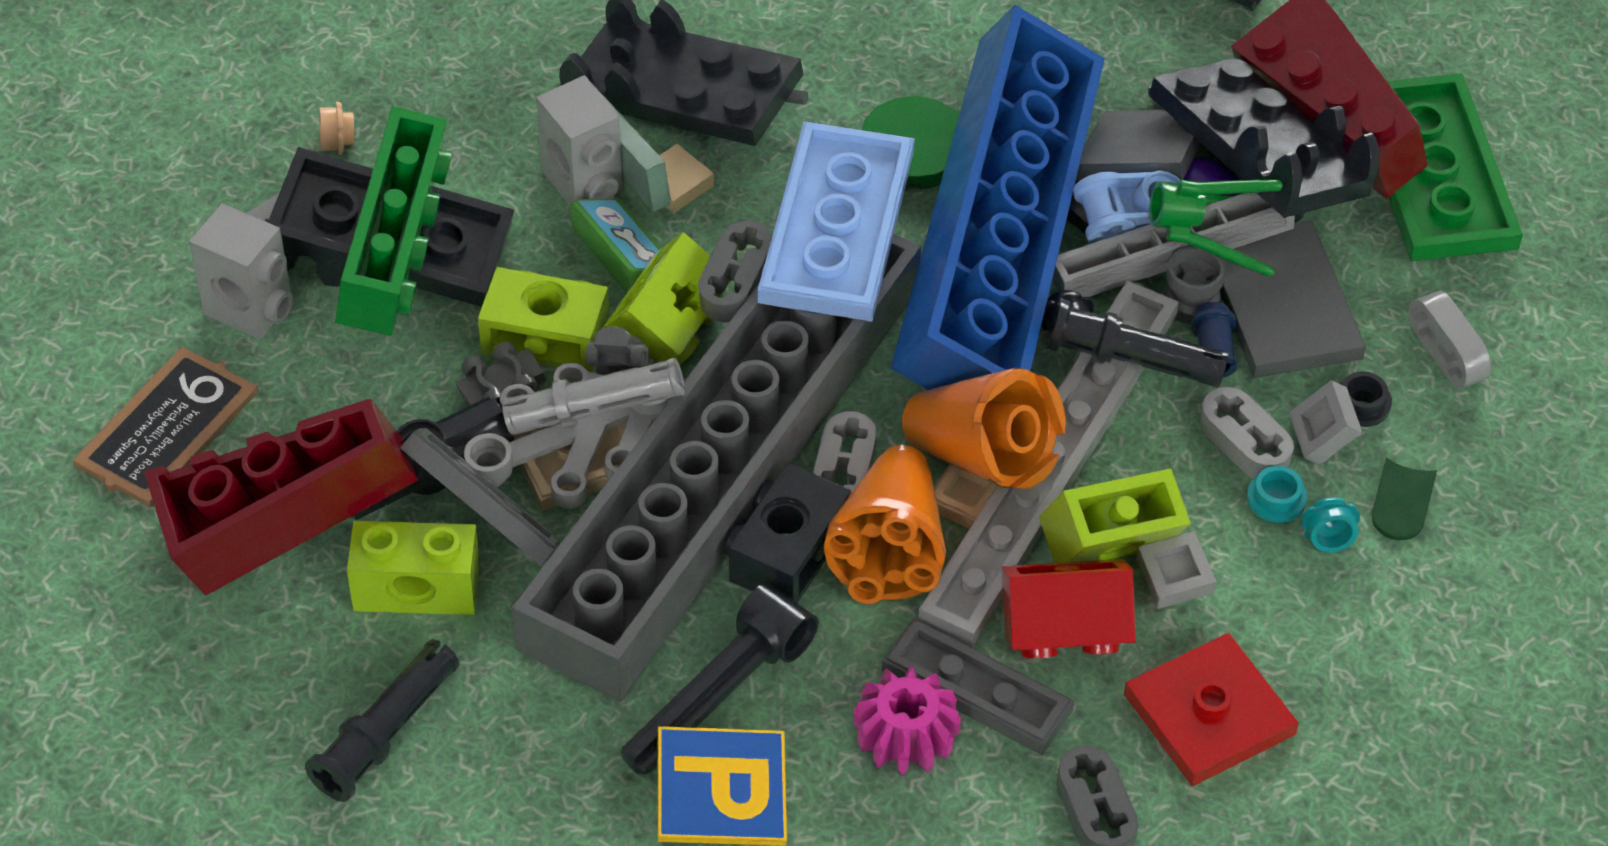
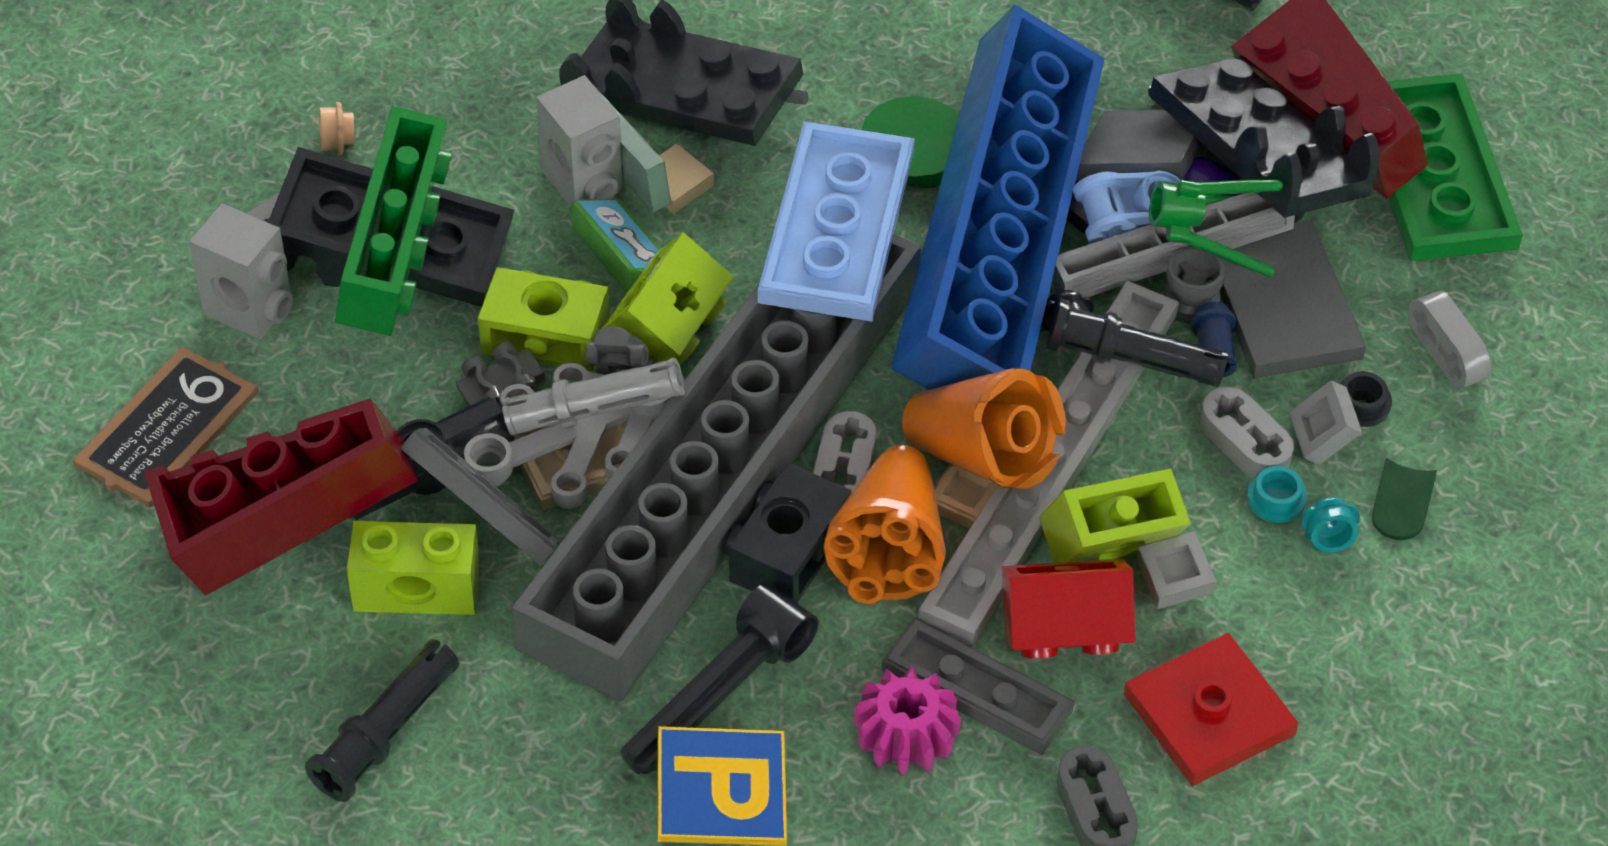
dark grey beam [698,220,772,323] -> none

